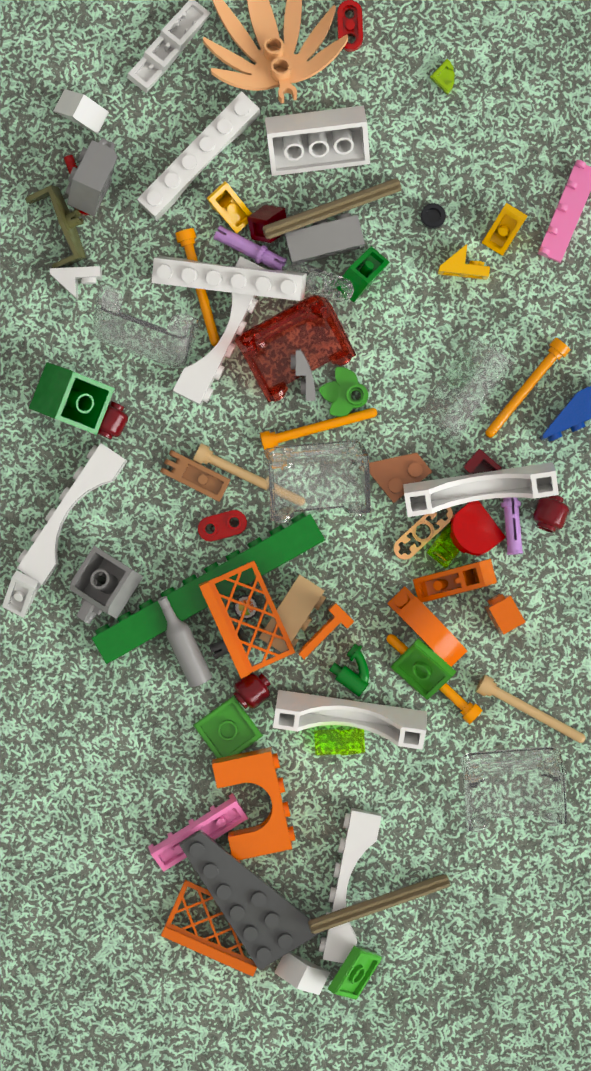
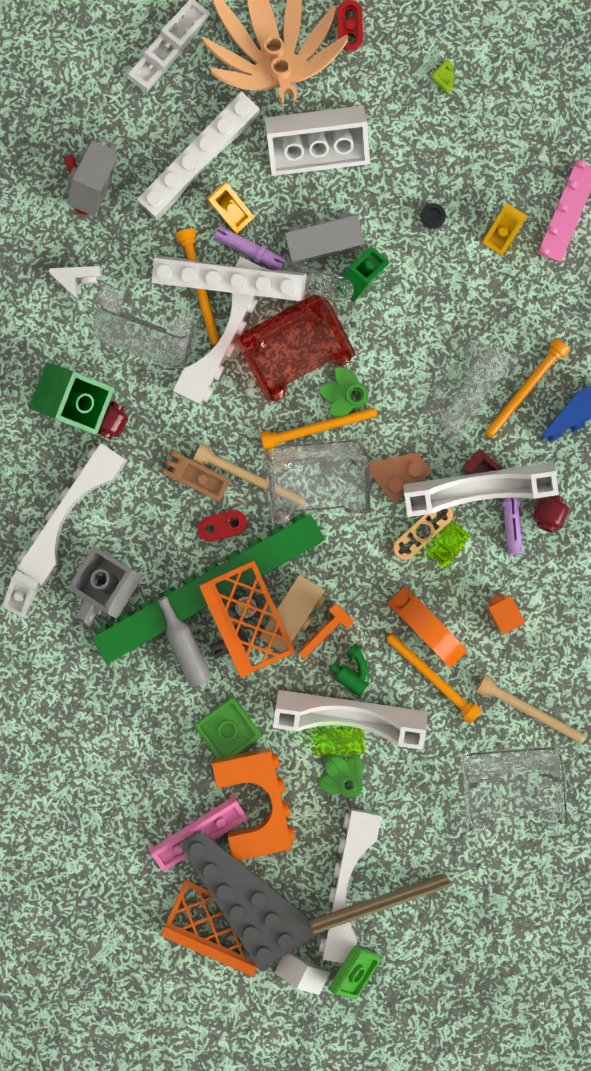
olive piece [25,185,86,268] -> none
white slope [54,89,109,134] -> none
dark red head [233,672,271,709] -> none
dark red panel [247,205,286,243] -> none
dark tan axle [262,179,402,239] -> none
light grey slope [291,348,316,401] -> none
bright green tile [390,638,456,700] -> none
orange slope [413,558,497,603] -> none
yellow slope [438,244,490,280] -> none
red tile [450,500,506,556] -> none
none -> bright green plate [317,753,364,798]

